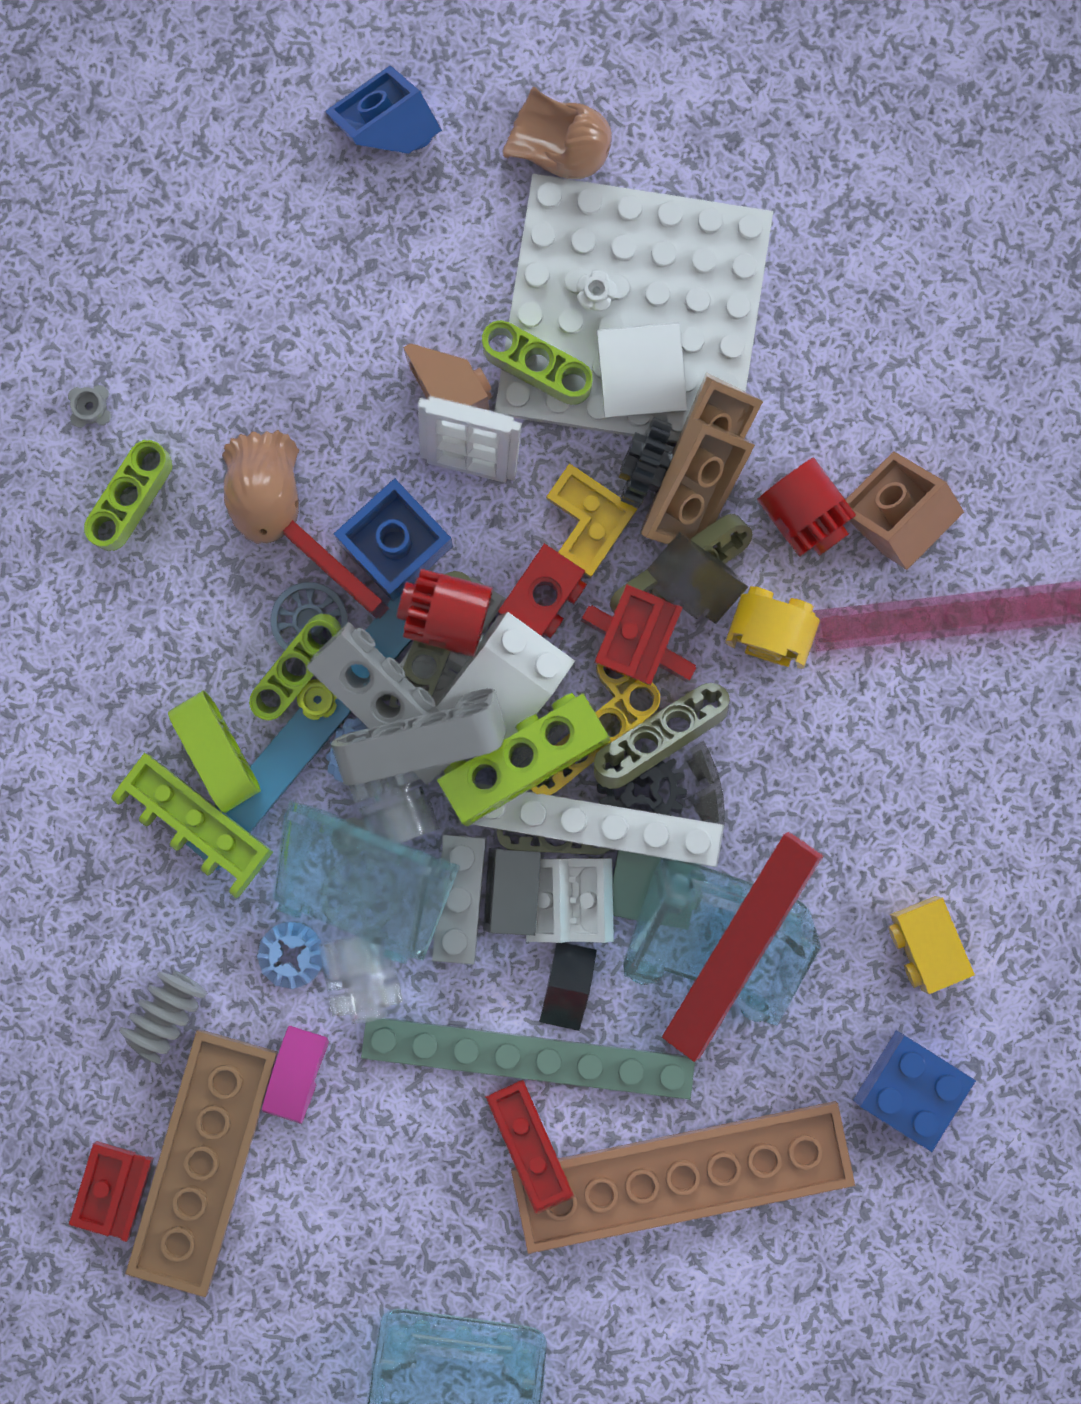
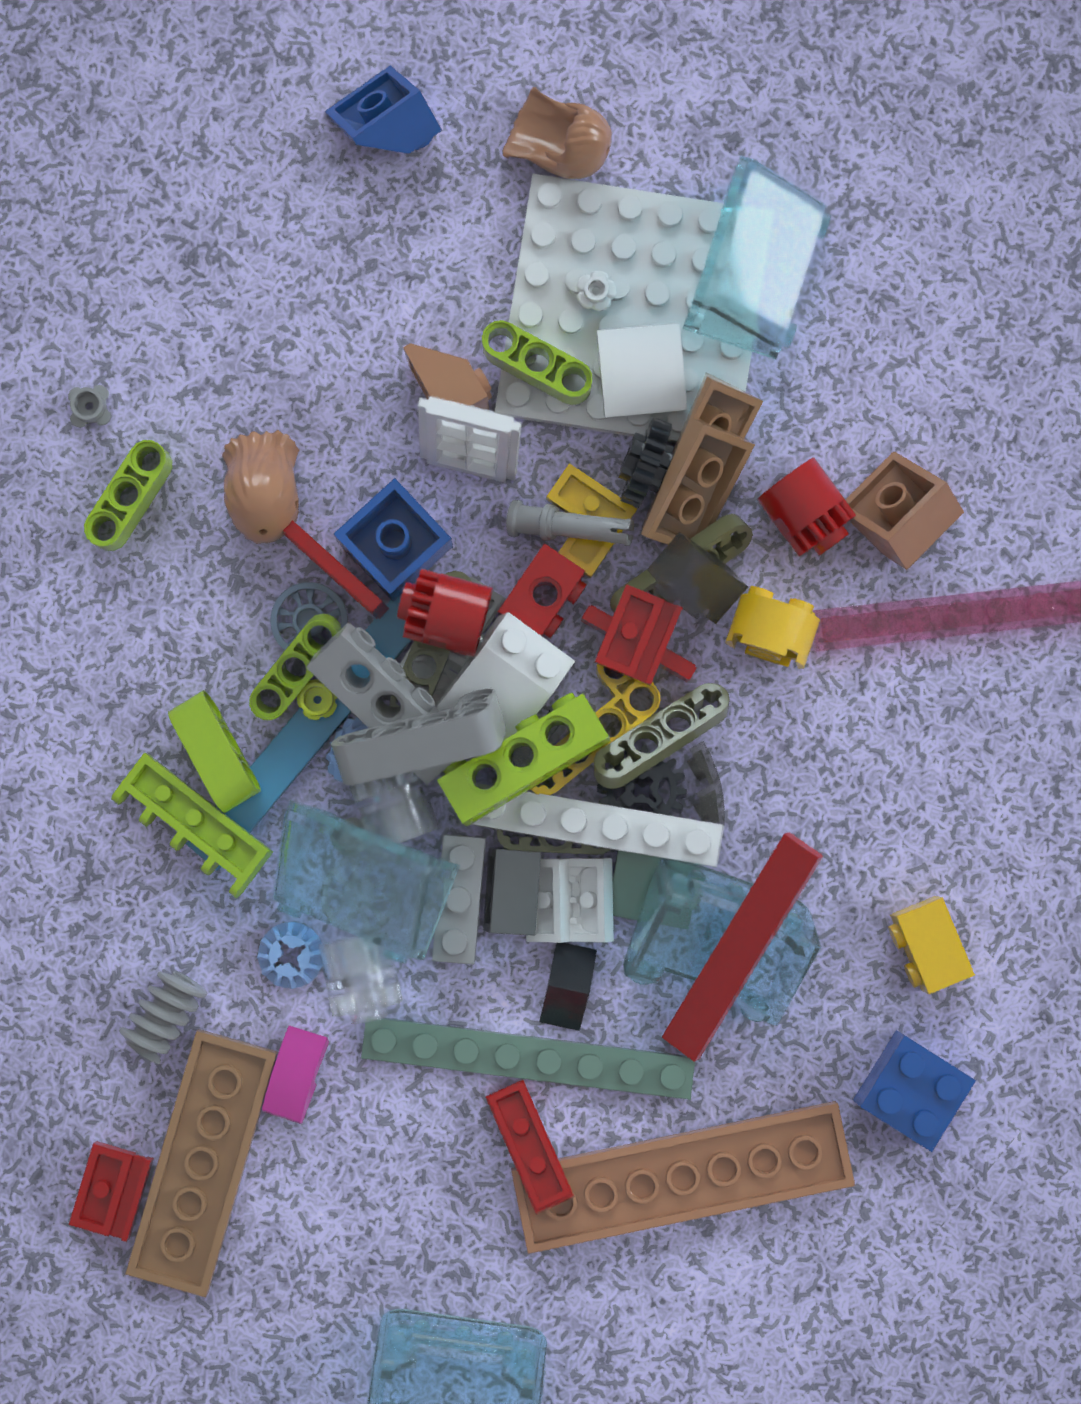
none -> light grey pin [506,500,634,546]
none -> clear light blue windscreen [682,155,831,360]

